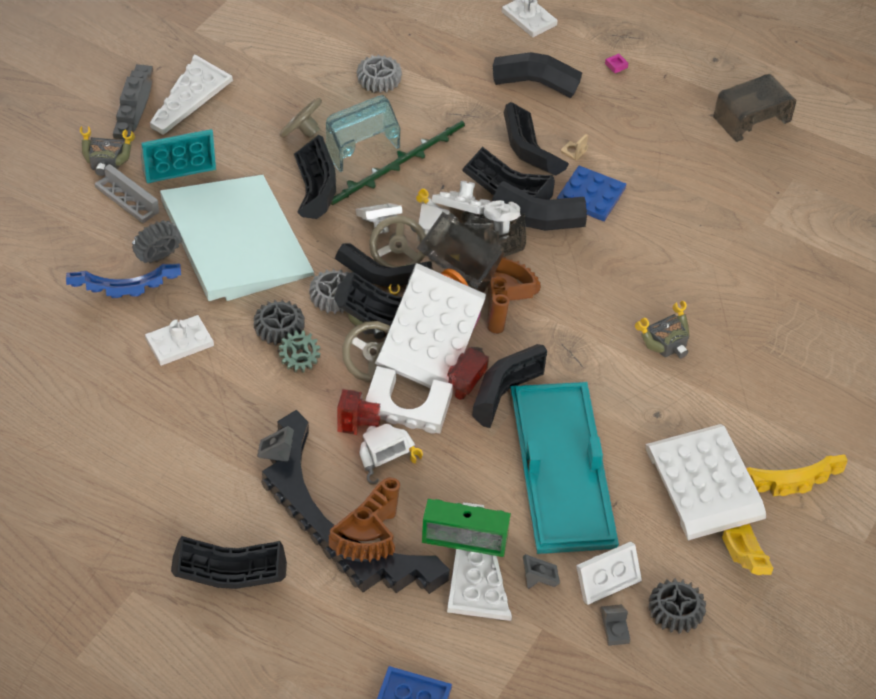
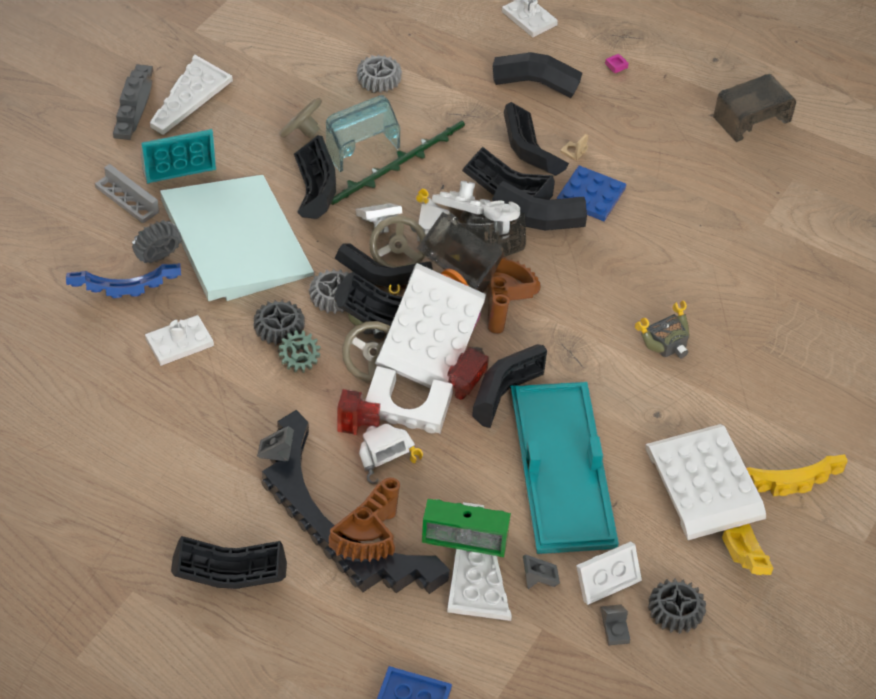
torso [80,126,135,176] -> none

